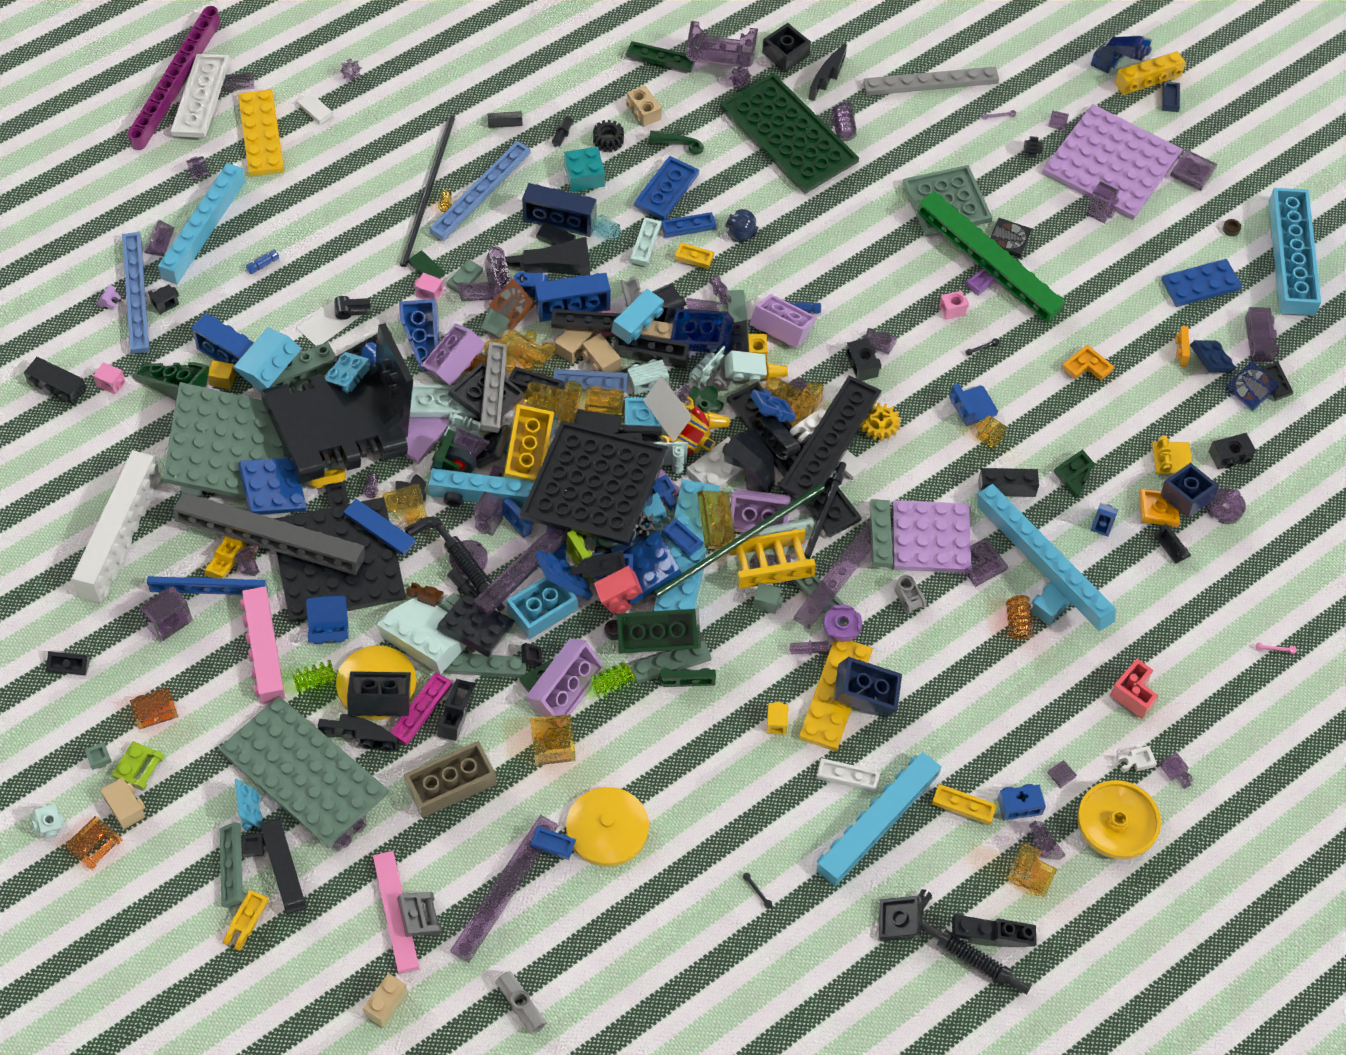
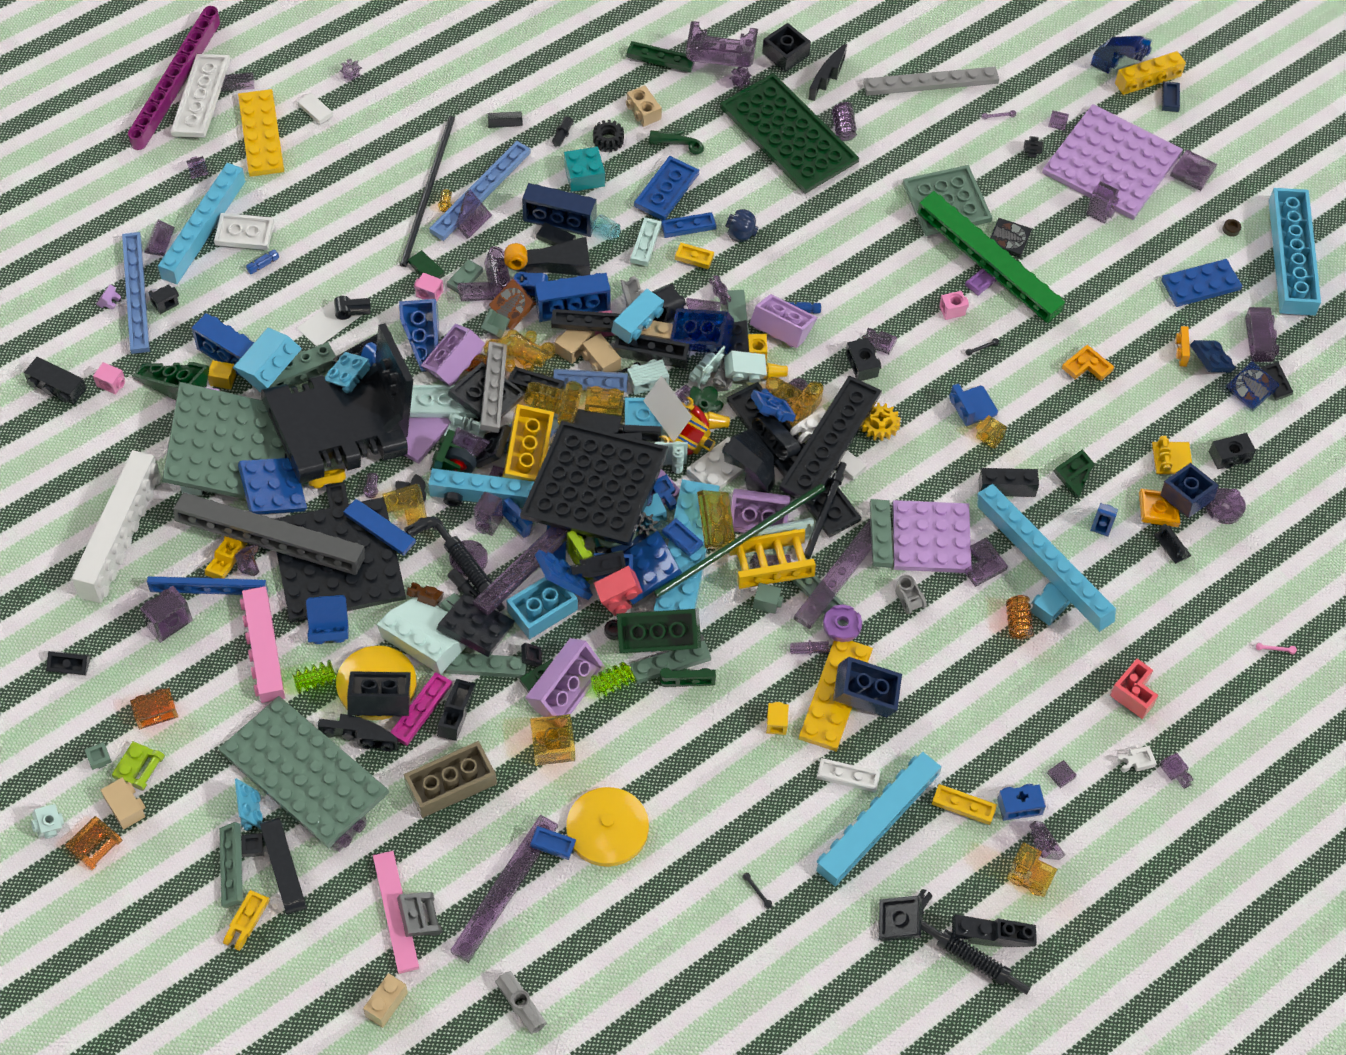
yellow dish [1077,780,1161,860] -> none
none -> white plate [214,213,274,250]
none -> clear purple wing [456,189,492,239]
none -> light orange head [504,243,528,270]

